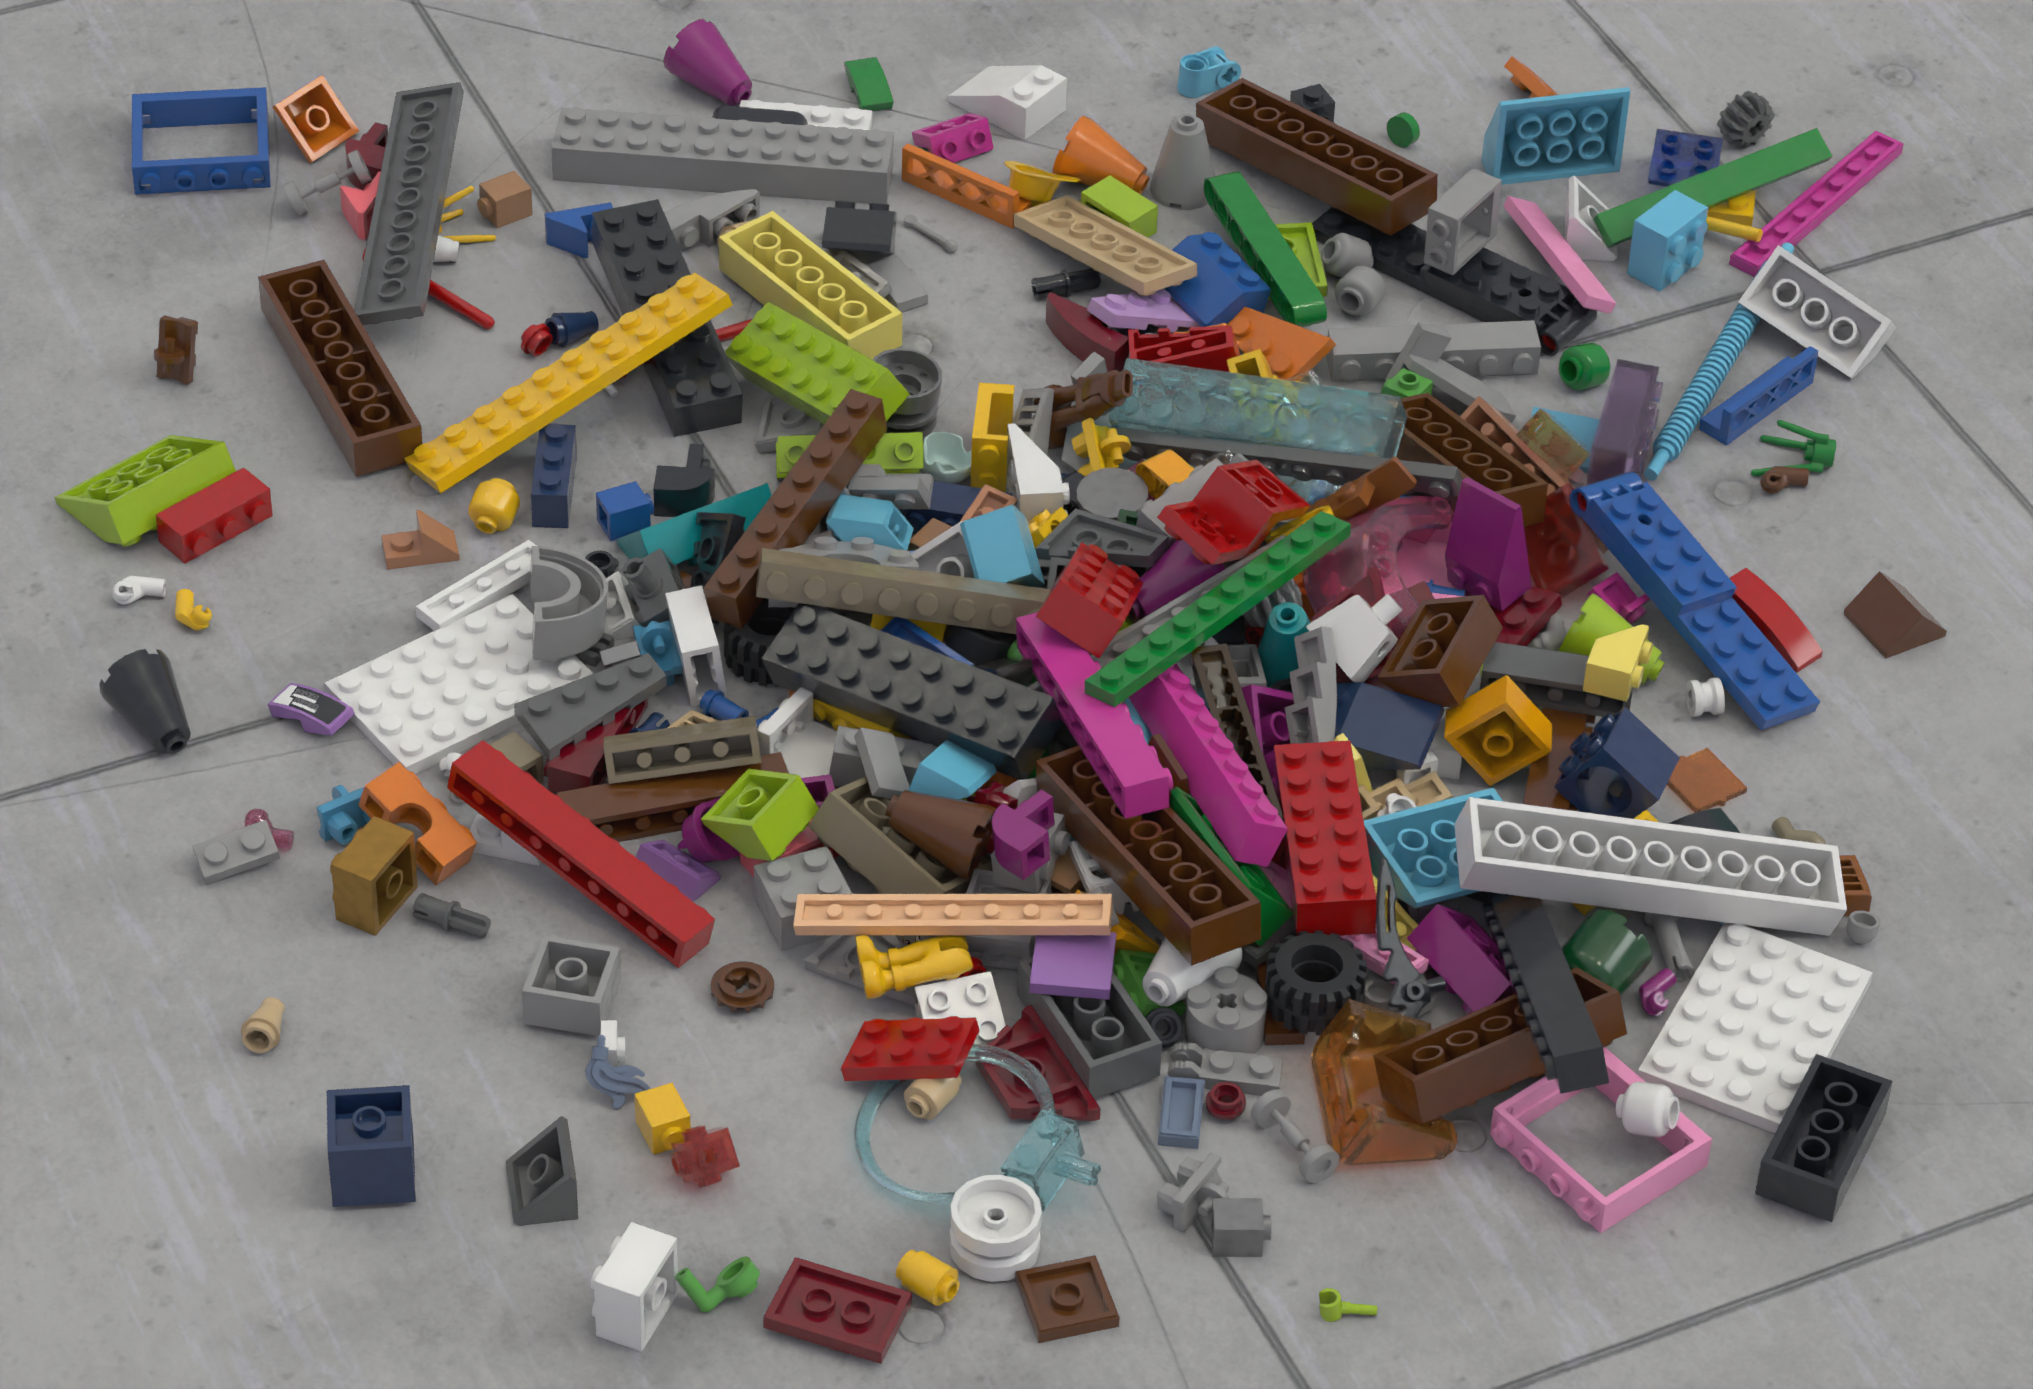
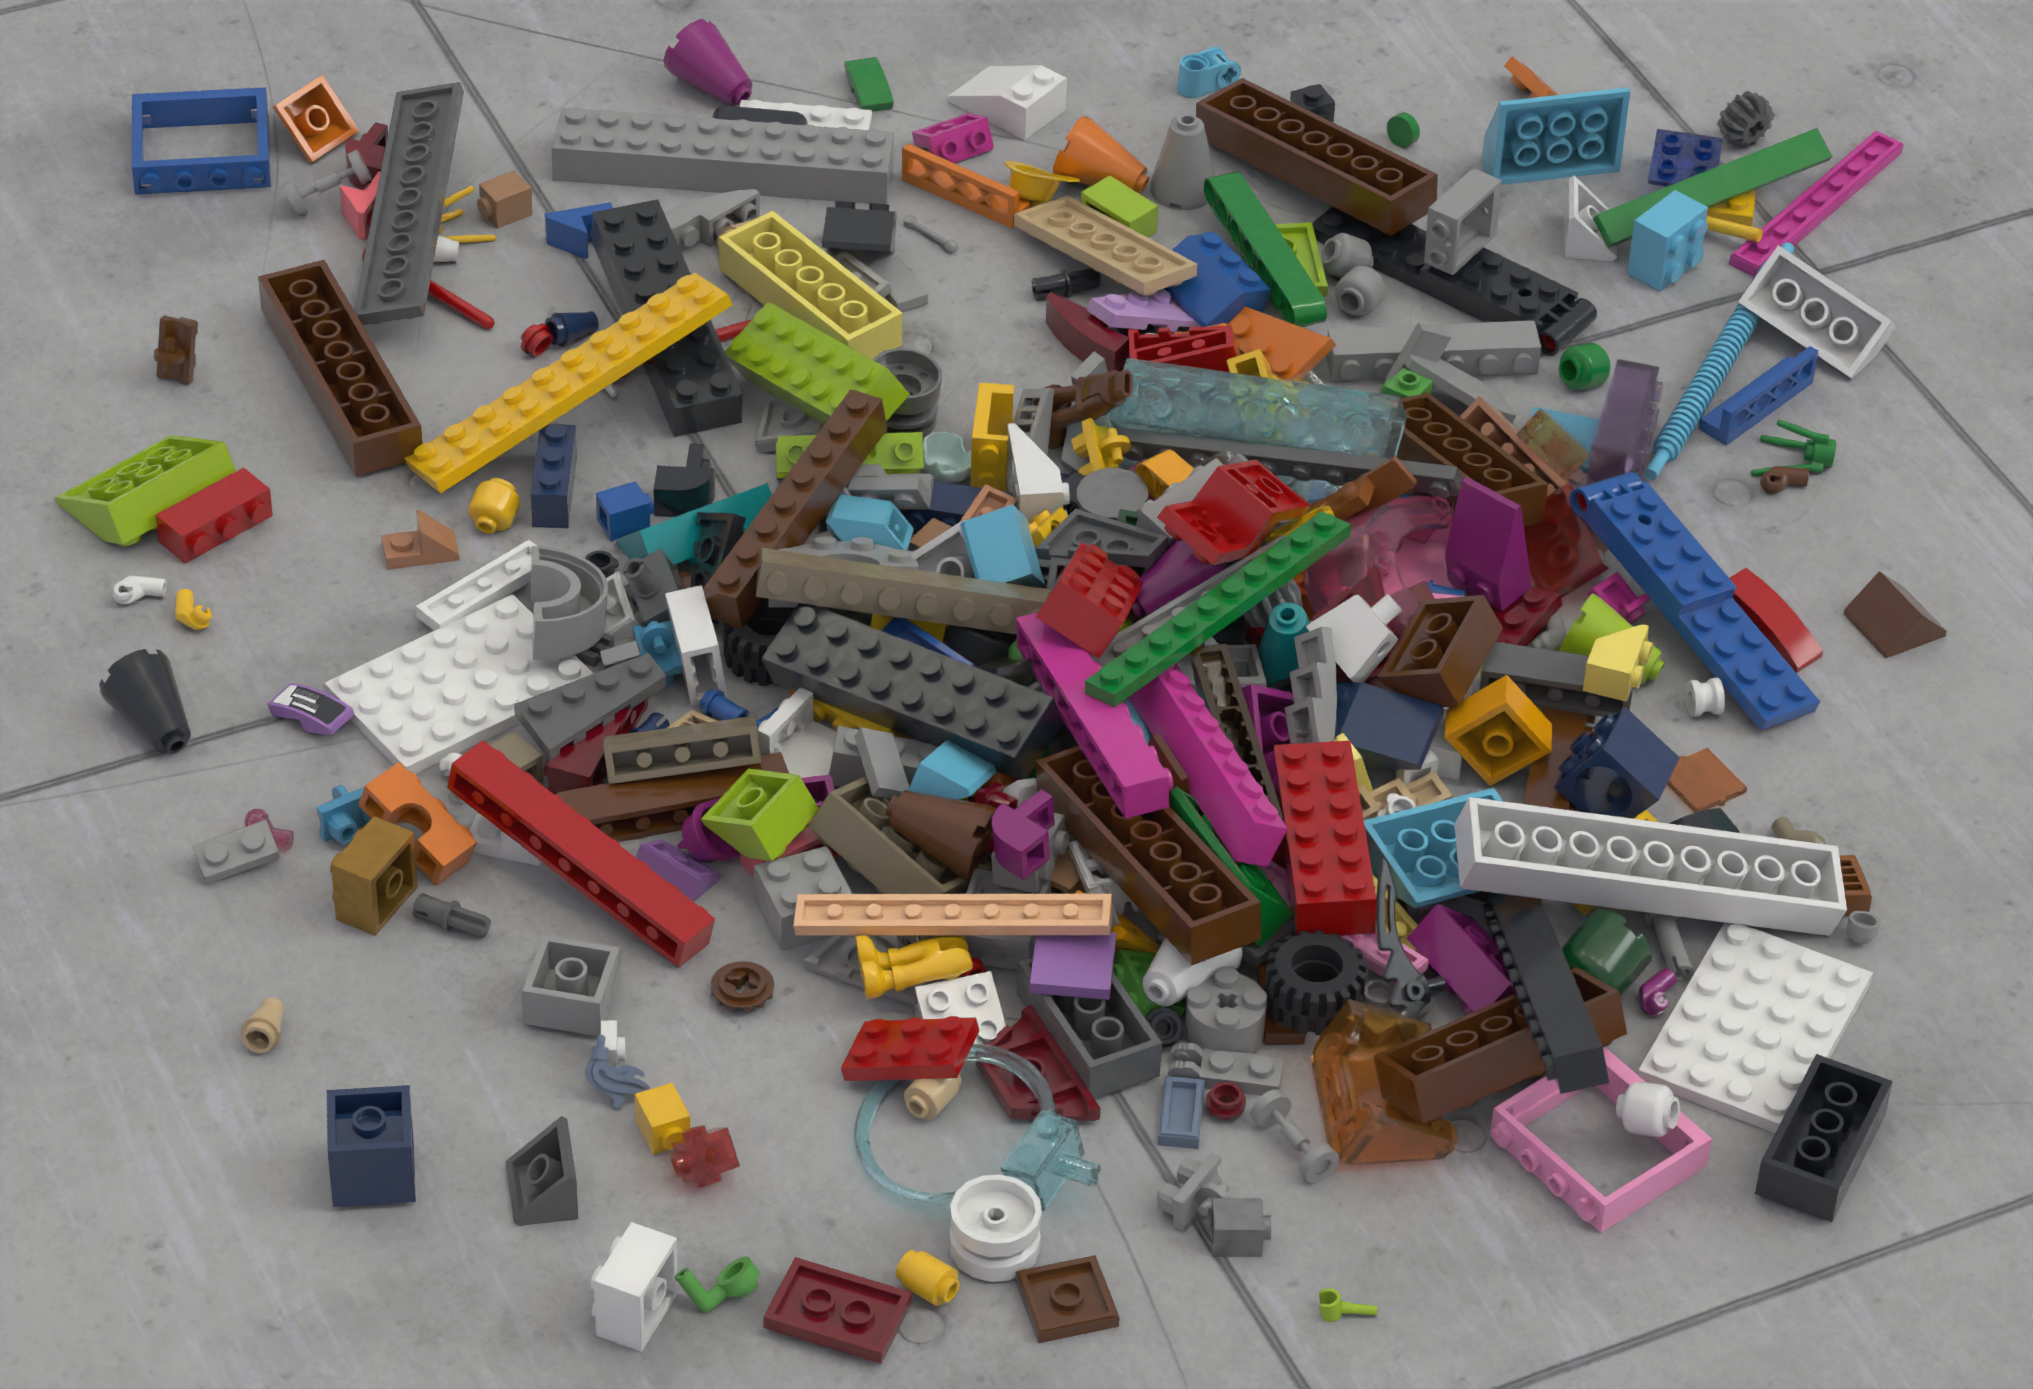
bright pink tile [1503,196,1616,313] -> none

